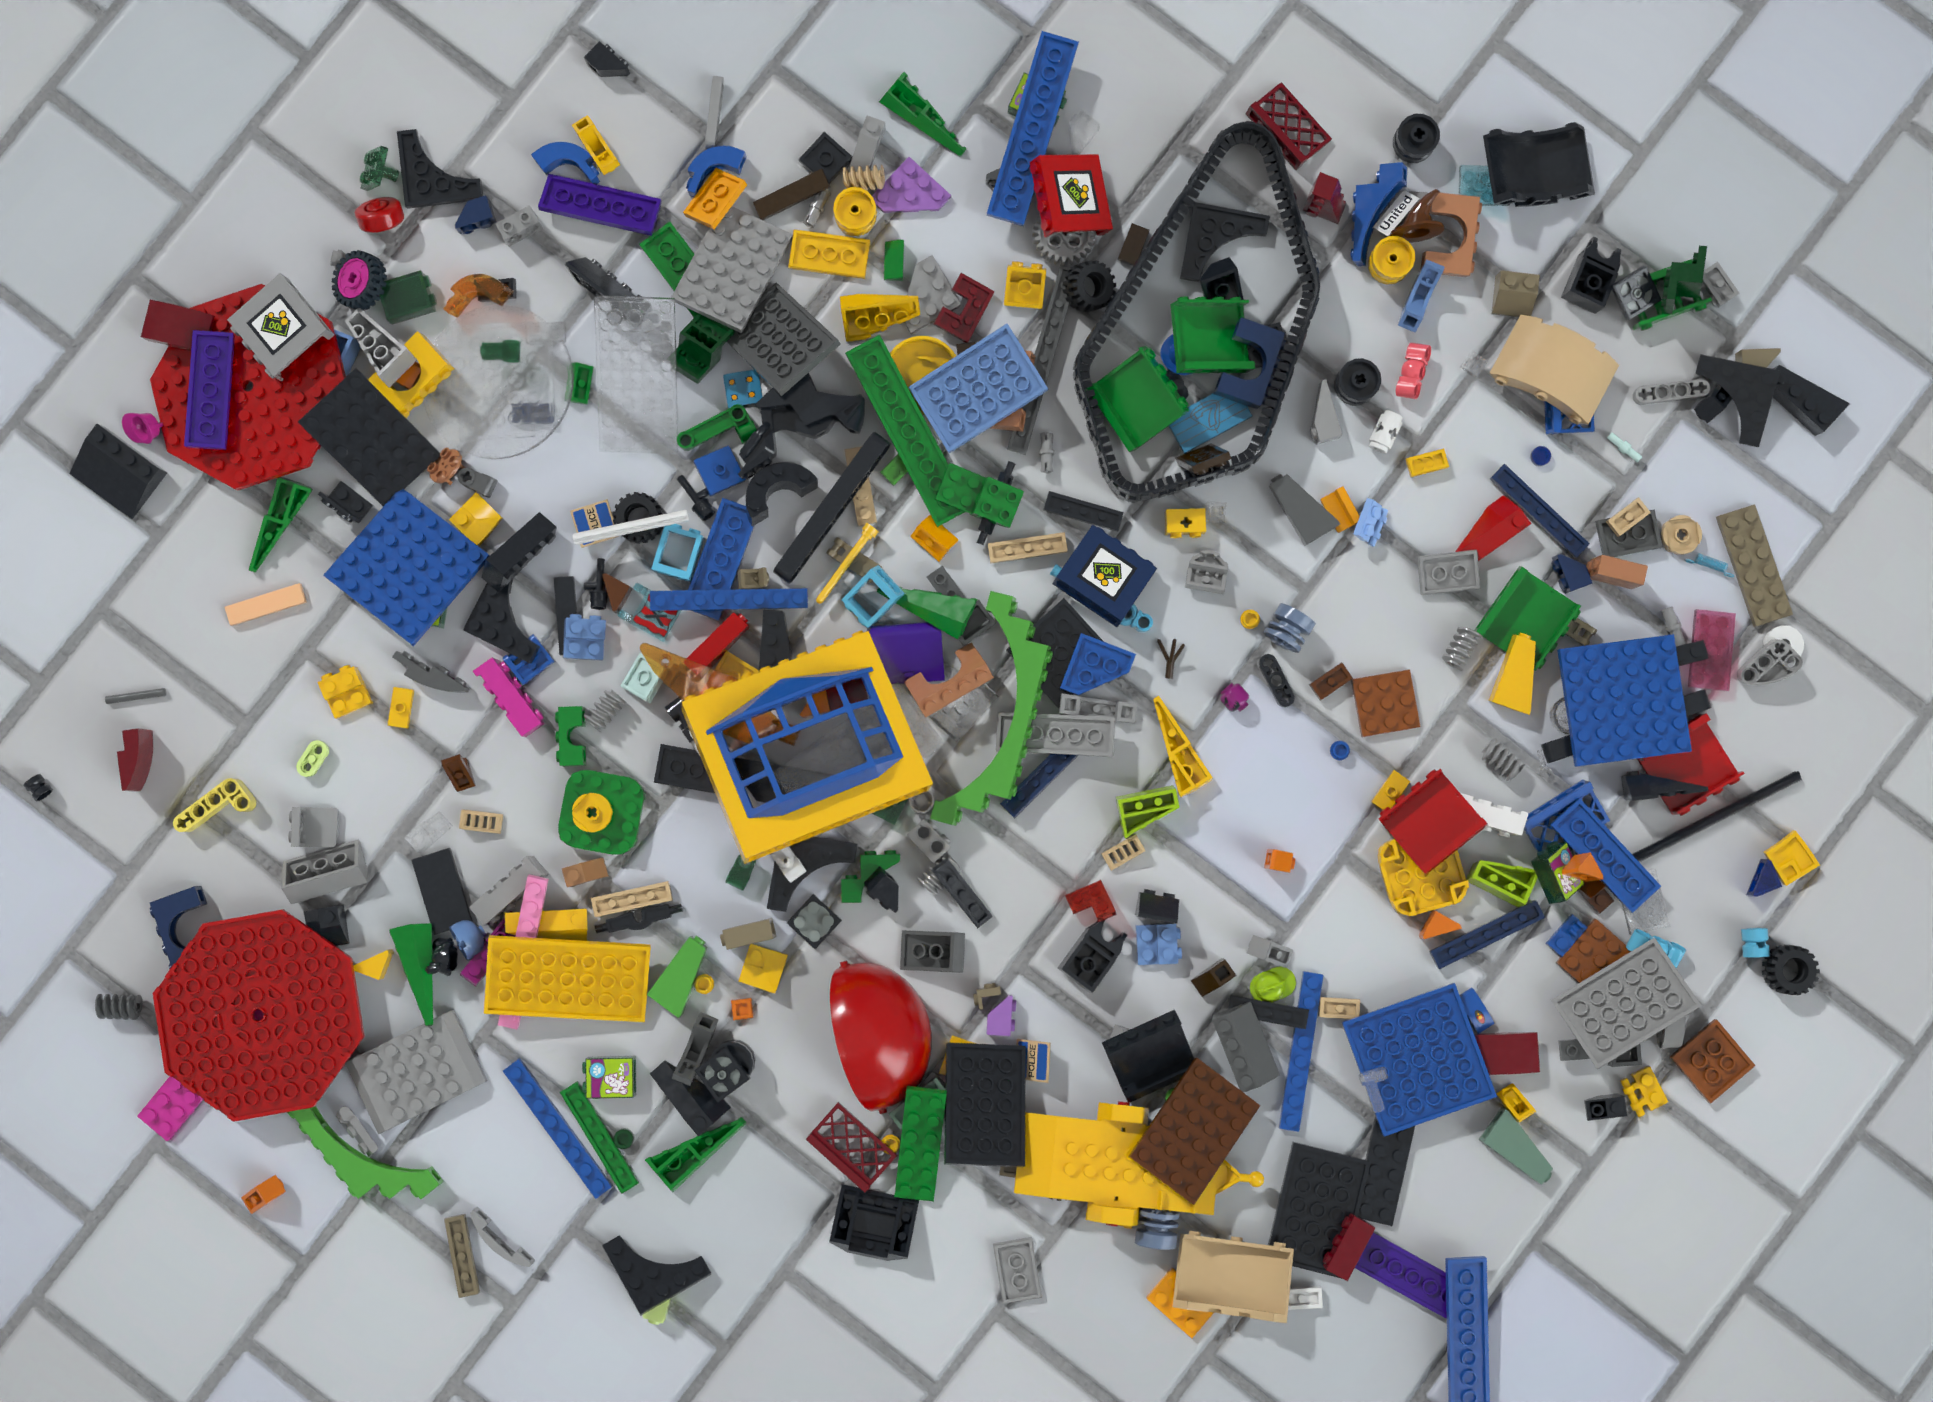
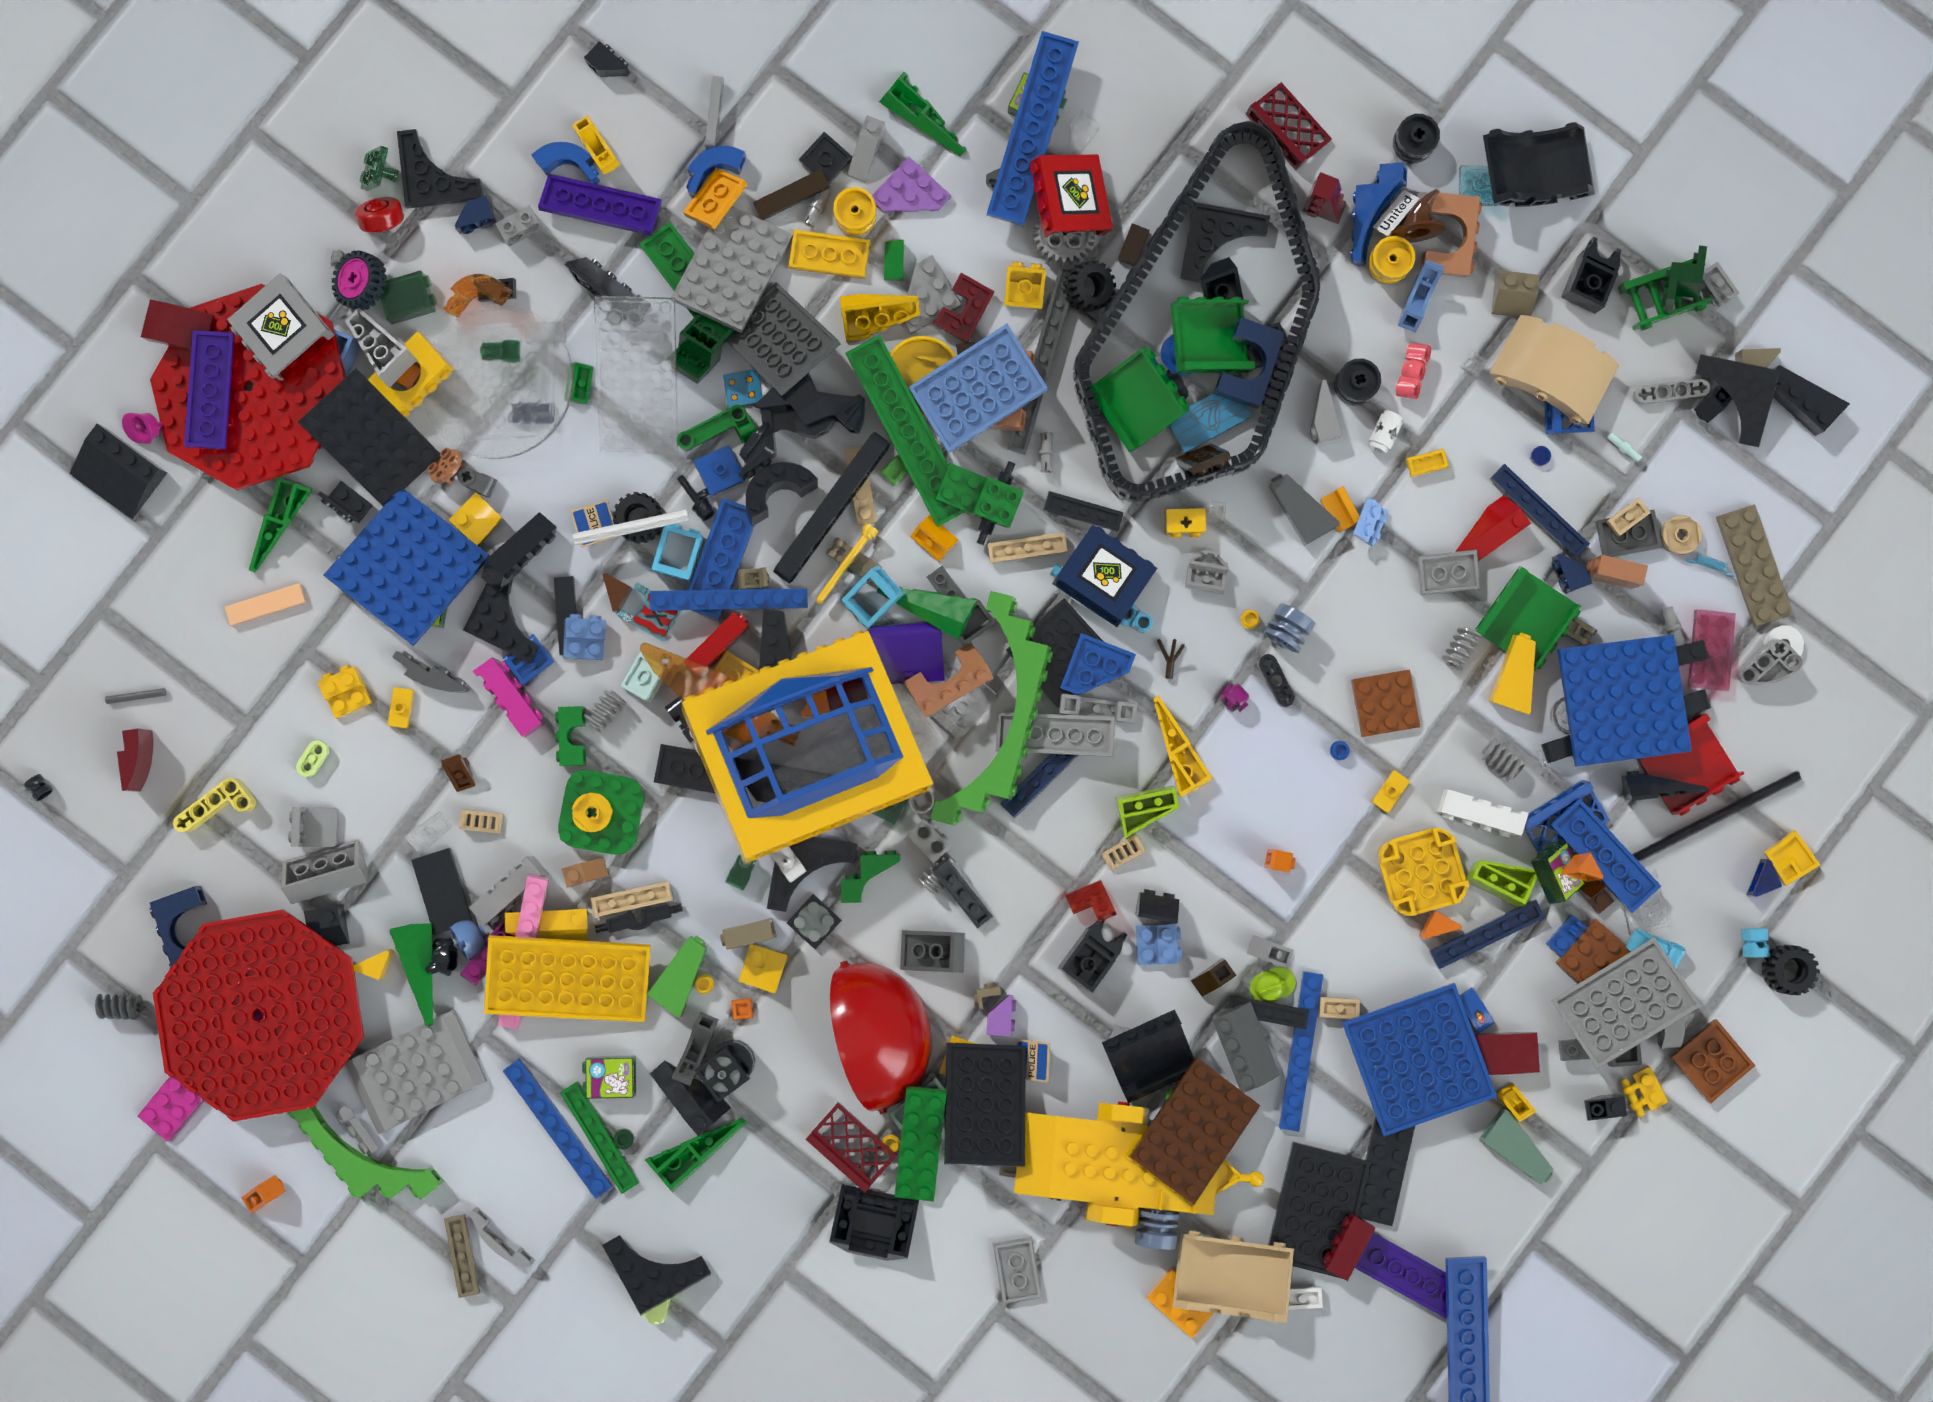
black piece [584,558,608,610] -> none
tan piece [843,164,885,191] -> none
black slope [864,866,899,913] -> none
reddish brown plate [1309,662,1353,701] -> none
clear piece [1358,1067,1388,1113] -> none
red panel [1378,769,1488,875] -> none
black piece [1610,266,1662,320] -> none

